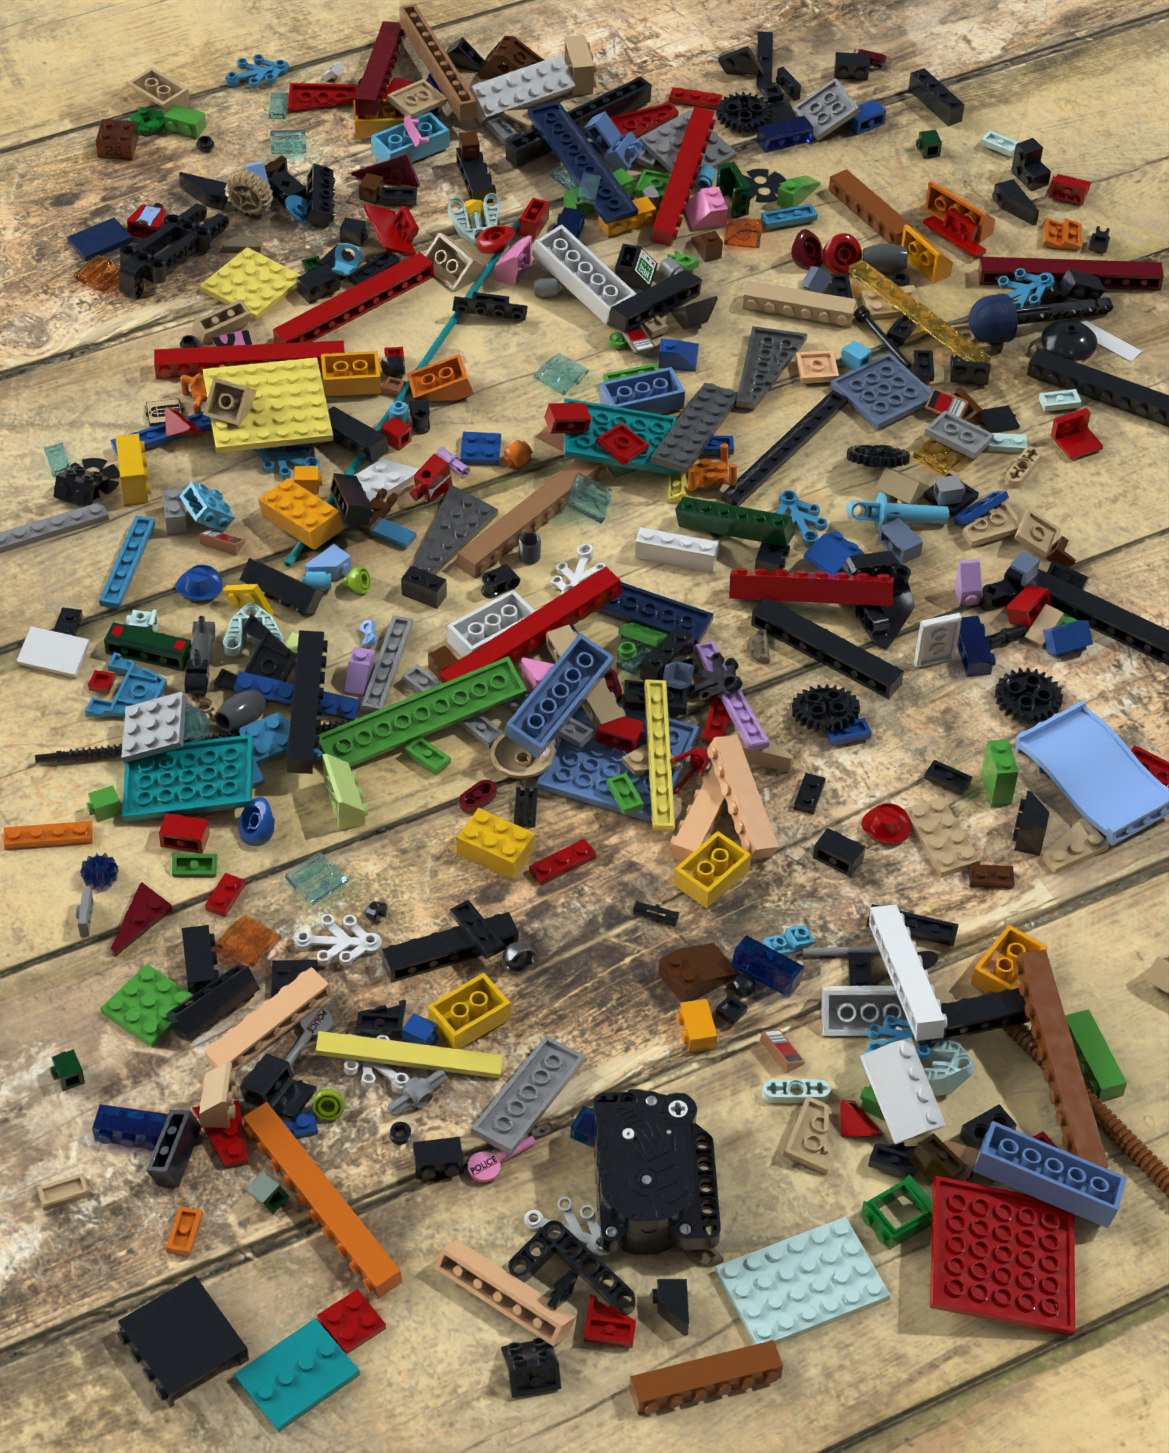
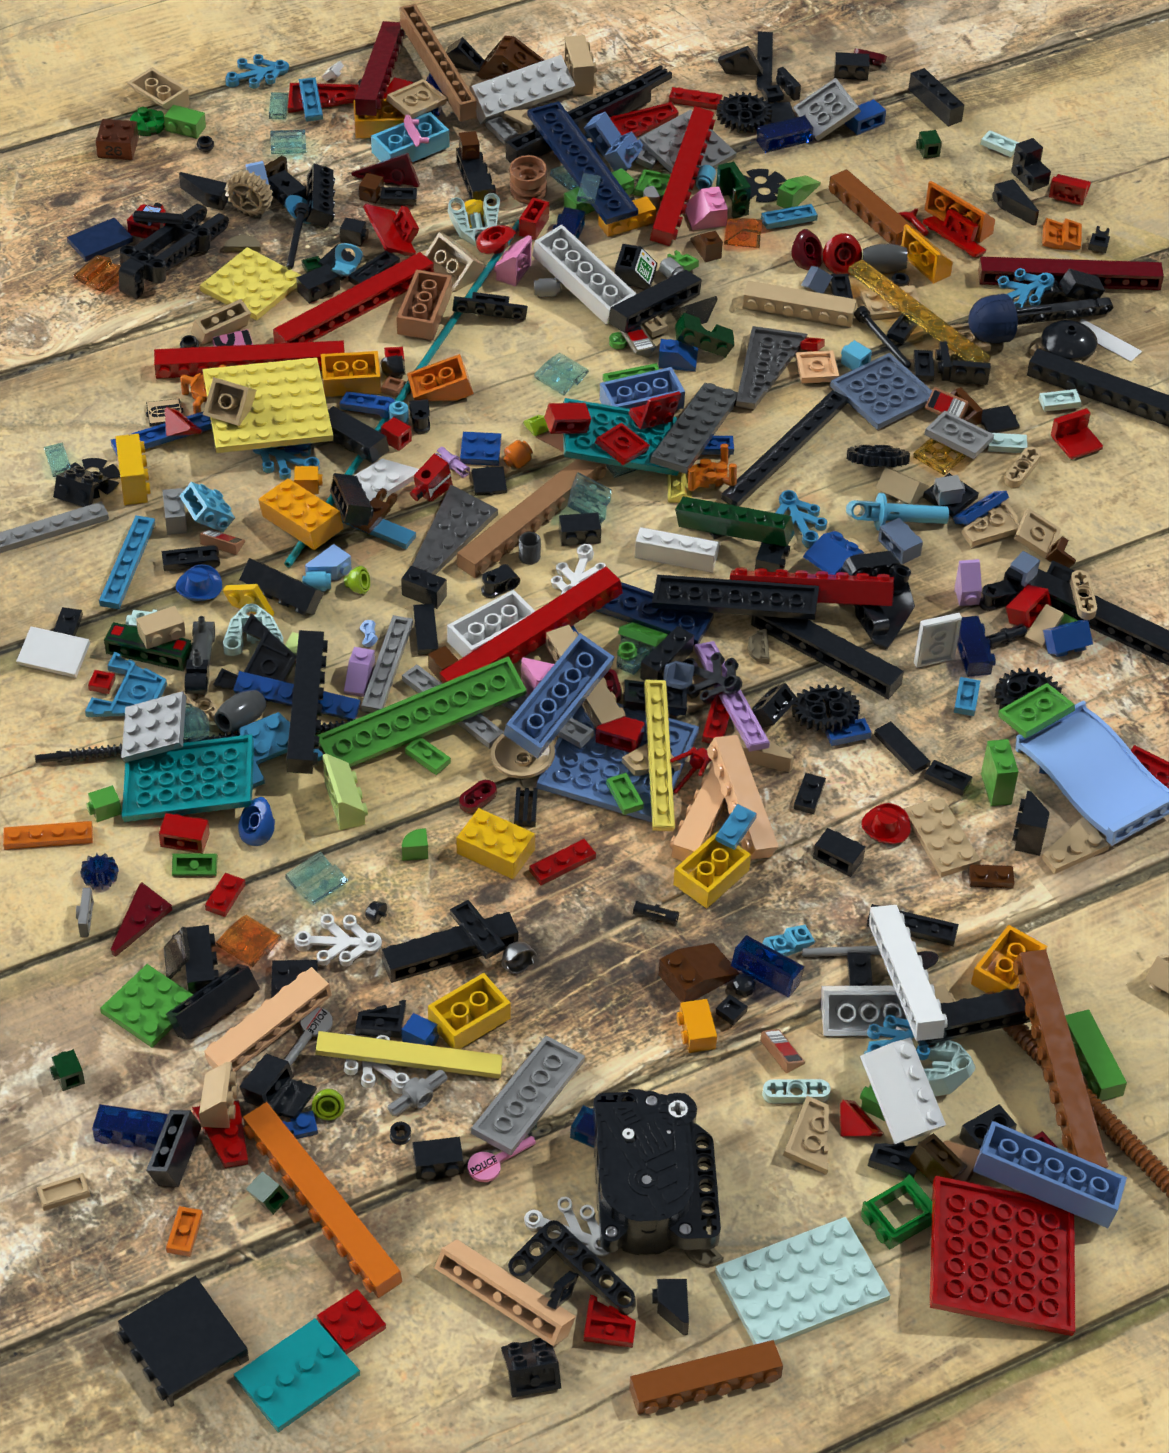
none -> black axle [132,210,185,225]
none -> tan brick [136,606,186,649]
none -> black plate [161,545,220,571]
none -> clear smoke piece [164,927,190,979]
none -> black piece [286,202,310,270]
none -> dark azure tile [299,77,323,122]
none -> blue plate [339,391,396,418]
none -> nougat brick [397,270,452,340]
none -> bright green brick [402,828,428,861]
none -> black tile [413,604,438,655]
none -> black piece [471,466,507,496]
none -> nougat wheel [509,155,547,204]
none -> lime slope [523,415,549,436]
none -> black brick [559,512,601,546]
none -> red bracket [629,391,682,430]
none -> black tile [637,65,672,90]
none -> black plate [652,574,819,620]
none -> dark green arch [675,313,735,358]
none -> dark azure plate [715,804,757,850]
none -> black brick [752,683,798,728]
none -> red plate [800,337,825,352]
none -> black tile [874,721,931,775]
none -> red piece [898,208,929,236]
none -> black plate [935,341,951,381]
none -> dark azure plate [954,677,981,716]
none -> bright green plate [998,683,1075,738]
none -> tan beam [1070,570,1097,620]

